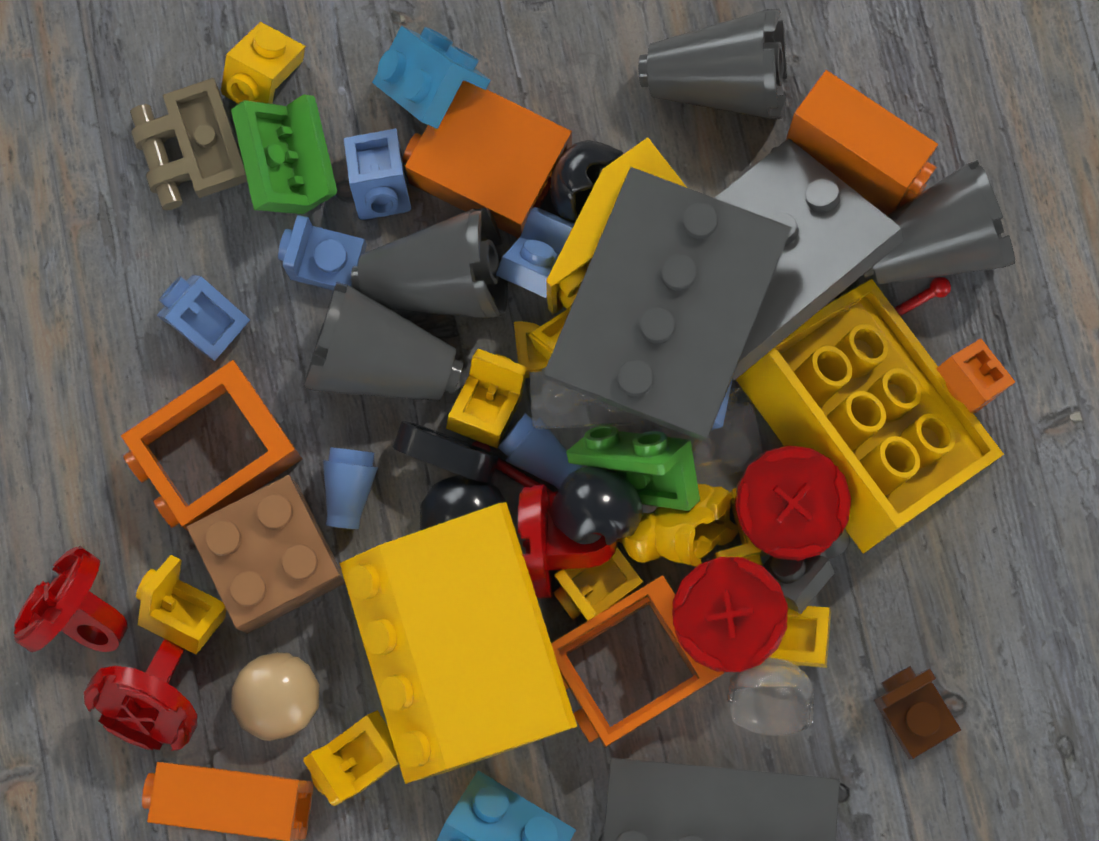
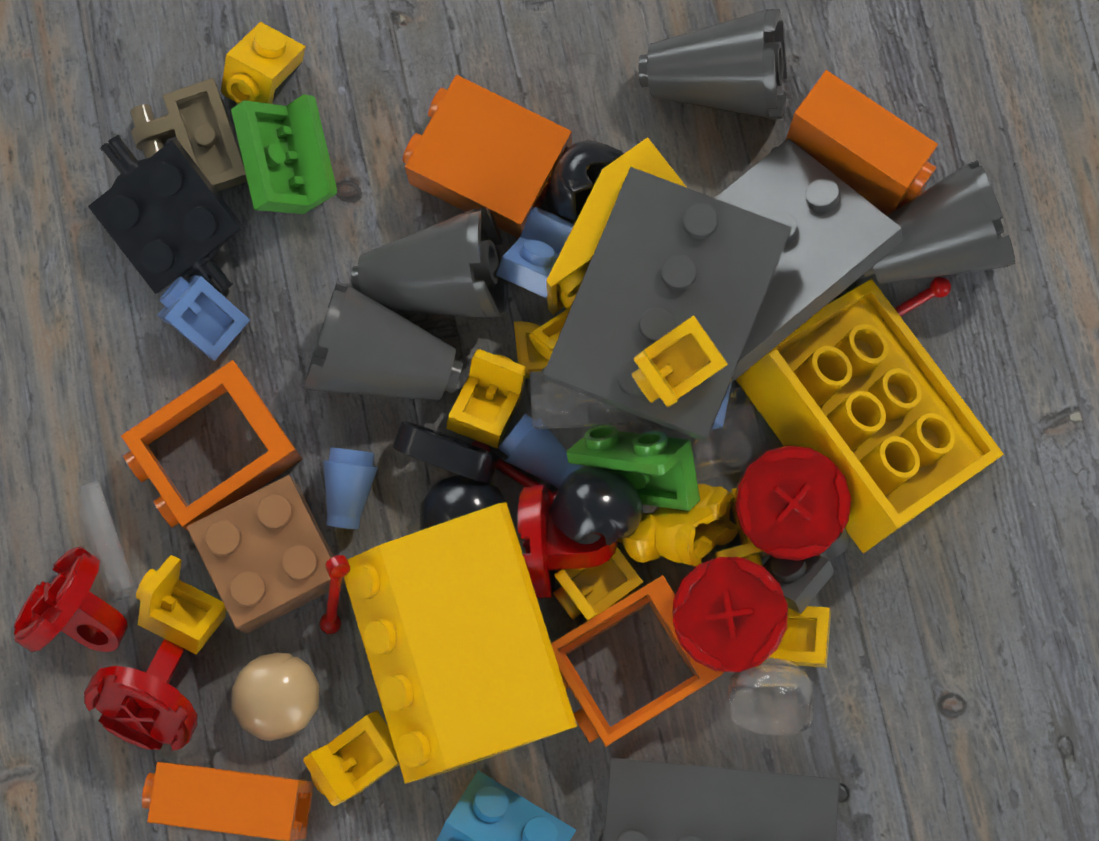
medium blue bracket [278,215,367,290] -> none
medium blue bracket [344,128,411,220] -> none
dark azure bracket [372,26,491,129] -> none
reddish brown bracket [873,666,961,760] -> none
orange bracket [936,339,1015,413] -> none
none -> clear tile [76,481,134,603]
none -> black plate [88,135,244,294]
none -> red hinge [319,555,351,634]
none -> yellow bracket [631,315,728,408]

